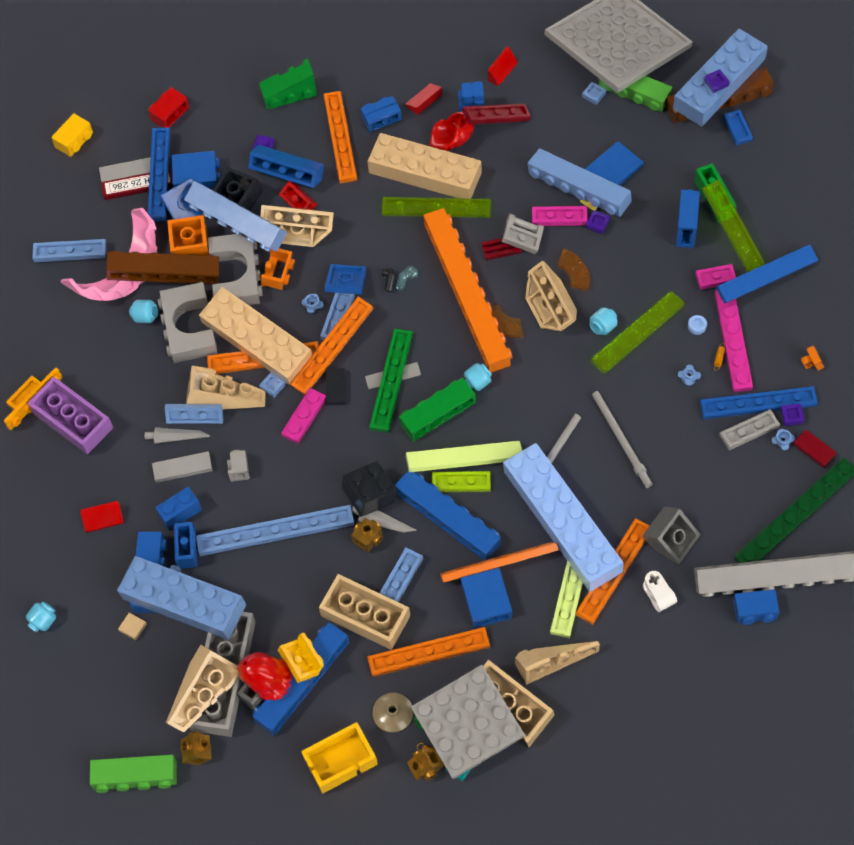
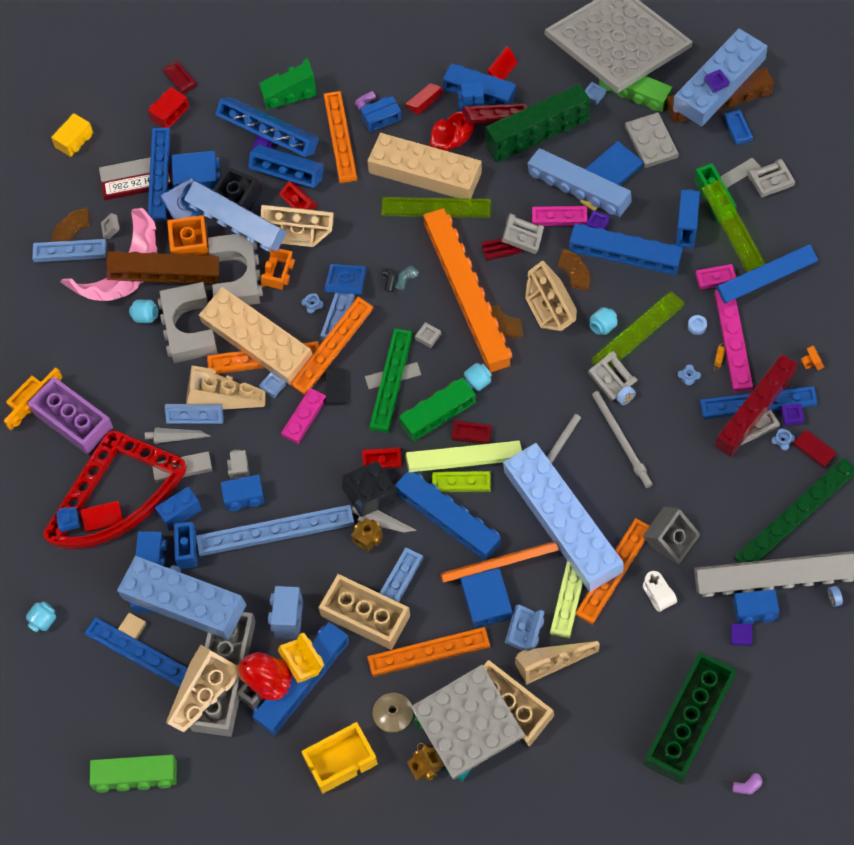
pearl gold brick [180,731,212,765] -> none
none -> red beam [43,430,187,549]
none -> clear orange tile [52,208,89,242]
none -> blue tile [56,507,80,532]
none -> blue tile [84,617,188,688]
none -> light grey plate [101,213,119,239]
none -> dark red tile [163,61,197,94]
none -> blue brick [215,97,319,157]
none -> blue brick [221,475,265,511]
none -> medium blue brick [268,586,303,639]
none -> medium lavender arm [355,91,376,110]
none -> red slope [362,447,402,468]
none -> light grey plate [415,322,441,348]
none -> blue brick [443,63,516,105]
none -> dark red tile [451,420,492,444]
none -> dark green brick [486,84,591,163]
none -> medium blue bracket [505,604,544,651]
none -> blue brick [569,224,683,276]
none -> light grey plate [588,351,637,401]
none -> light blue tile [617,386,636,405]
none -> light grey plate [625,113,679,168]
none -> dark green brick [644,652,737,785]
none -> dark red brick [715,354,798,457]
none -> light grey sticker [720,158,761,188]
none -> dark purple tile [731,624,752,646]
none -> medium lavender arm [732,773,763,795]
none -> light grey plate [747,159,795,198]
none -> medium blue tile [828,586,843,607]

